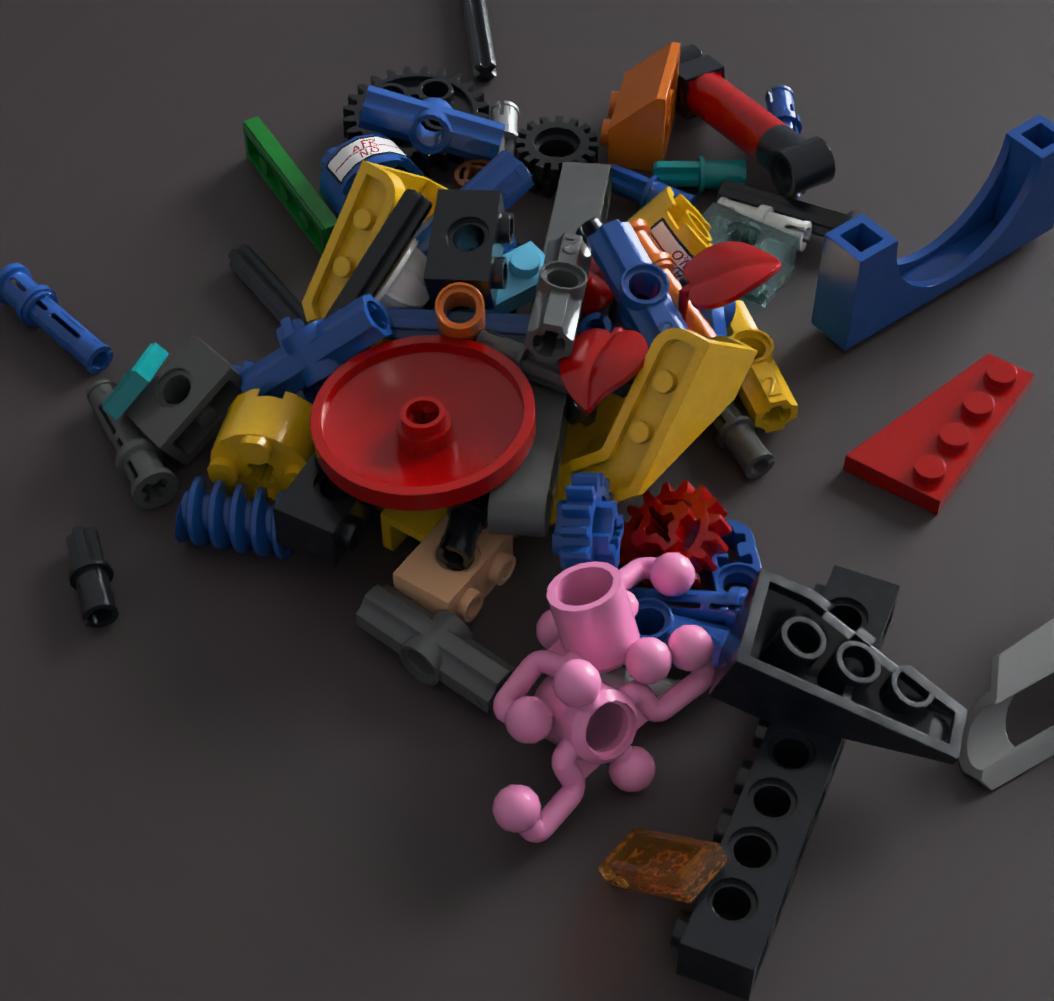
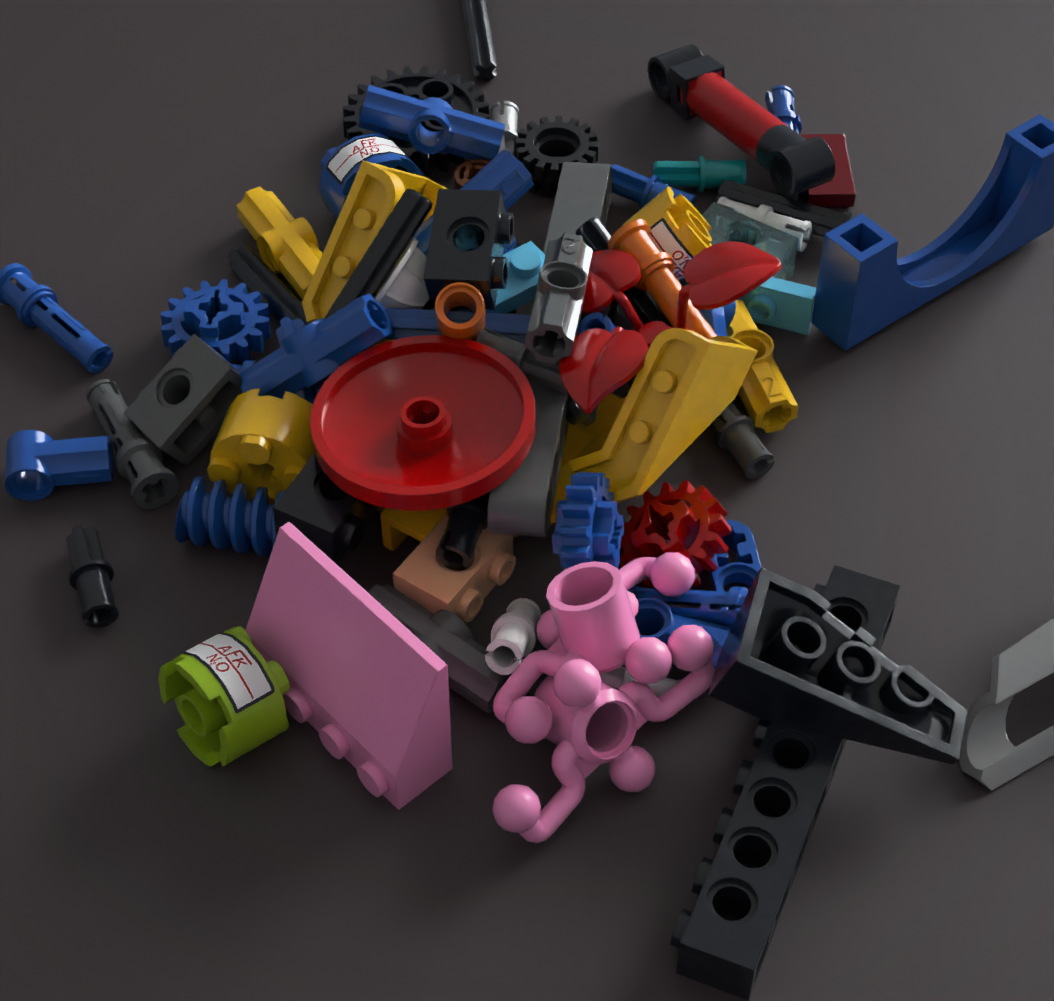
teal tile [102,342,169,420] -> none
green tile [242,116,337,256] -> none
blue piece [587,219,689,348] -> none
clear orange tile [598,827,729,904] -> none
orange slope [600,42,681,172] -> none
red wing [843,353,1035,515] -> none
none -> blue piece [5,430,114,501]
none -> lime brick [158,626,290,767]
none -> blue gear [160,279,271,364]
none -> yellow piece [236,186,323,300]
none -> bright pink slope [245,522,453,810]
none -> white pin [485,598,541,675]
none -> medium azure plate [738,277,816,335]
none -> dark red tile [800,134,856,207]

